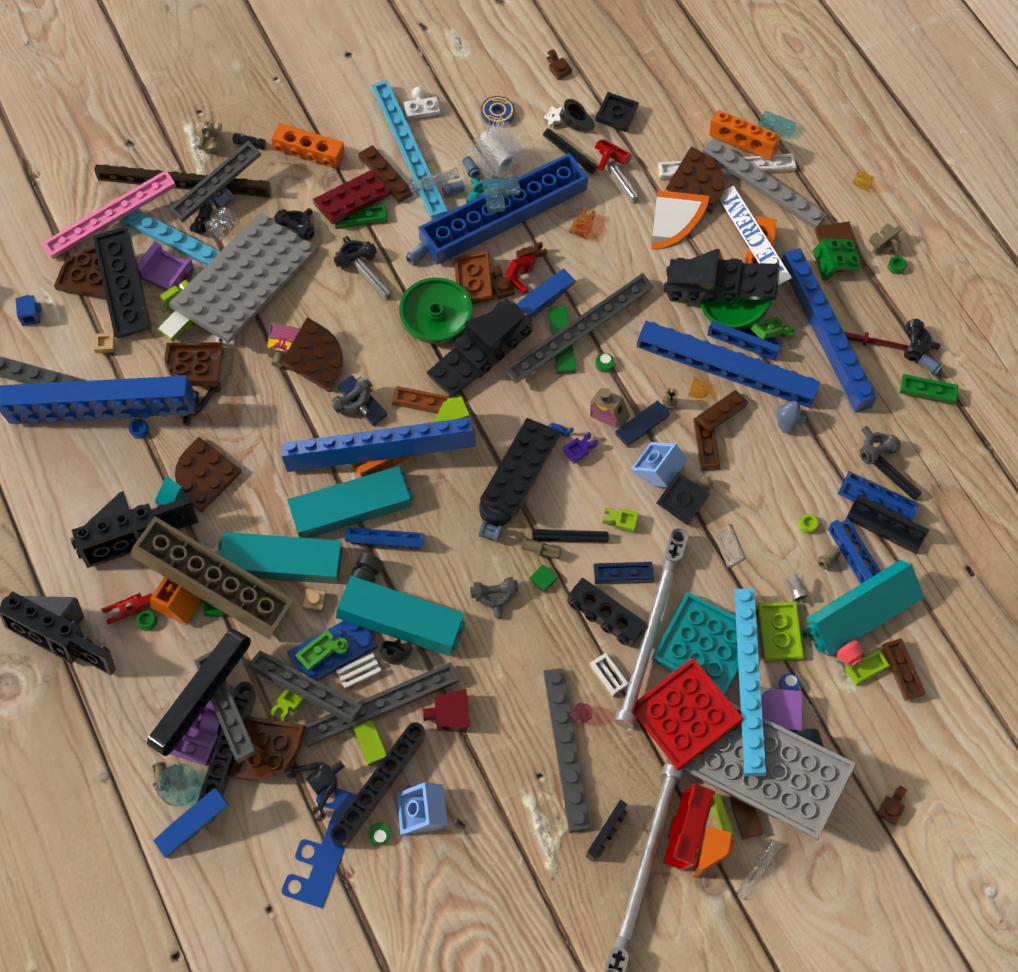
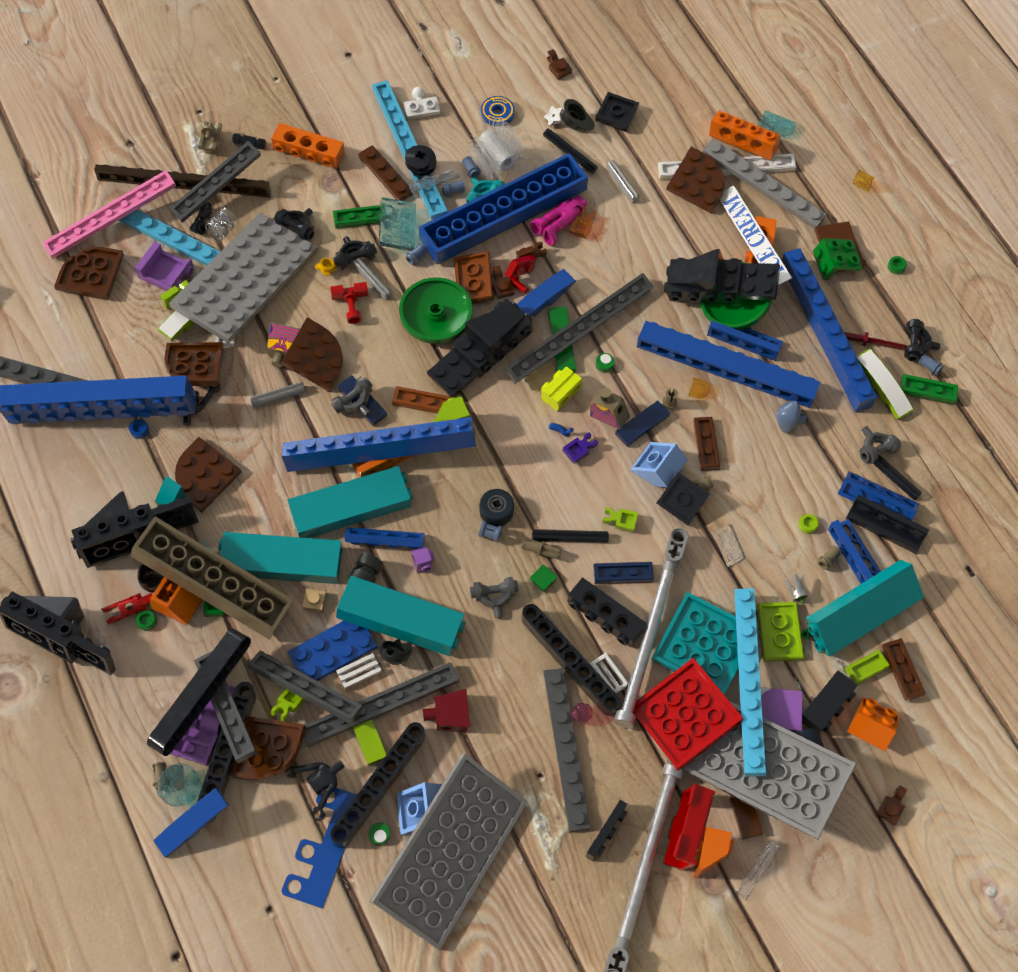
blue brick [15,295,42,326] -> none
black plate [93,226,152,339] -> none
tan plate [94,333,115,353] -> none
sand blue bush [210,187,234,210] -> none
bright green hinge [295,630,349,672] -> none
dark red plate [313,170,391,224] -> none
black plate [480,418,561,517] -> none
clear light blue plate [482,176,520,213] -> none
red plate [595,139,633,171] -> none
sticker [651,190,709,249] -> none
reddish brown plate [696,390,748,433] -> none
lime tile [711,793,733,836] -> none
bright green hinge [751,317,795,340] -> none
blue tile [779,674,800,691] -> none
coral cone [837,640,863,666] -> none
dark tan hips [869,223,902,255] -> none
none -> pearl dark grey hair [137,564,164,593]
none -> light grey axle [251,382,305,407]
none -> yellow plate [315,258,337,276]
none -> red bar [330,282,368,324]
none -> light grey plate [370,753,528,950]
none -> clear light blue plate [378,197,416,251]
none -> black piece [405,145,436,178]
none -> medium lavender plate [411,547,435,573]
none -> black beam [522,604,620,716]
none -> dark pink piece [530,195,587,246]
none -> neon yellow brick [541,367,583,411]
none -> black brick [802,670,858,733]
none -> orange slope [847,697,900,751]
none -> white slope [856,349,914,419]

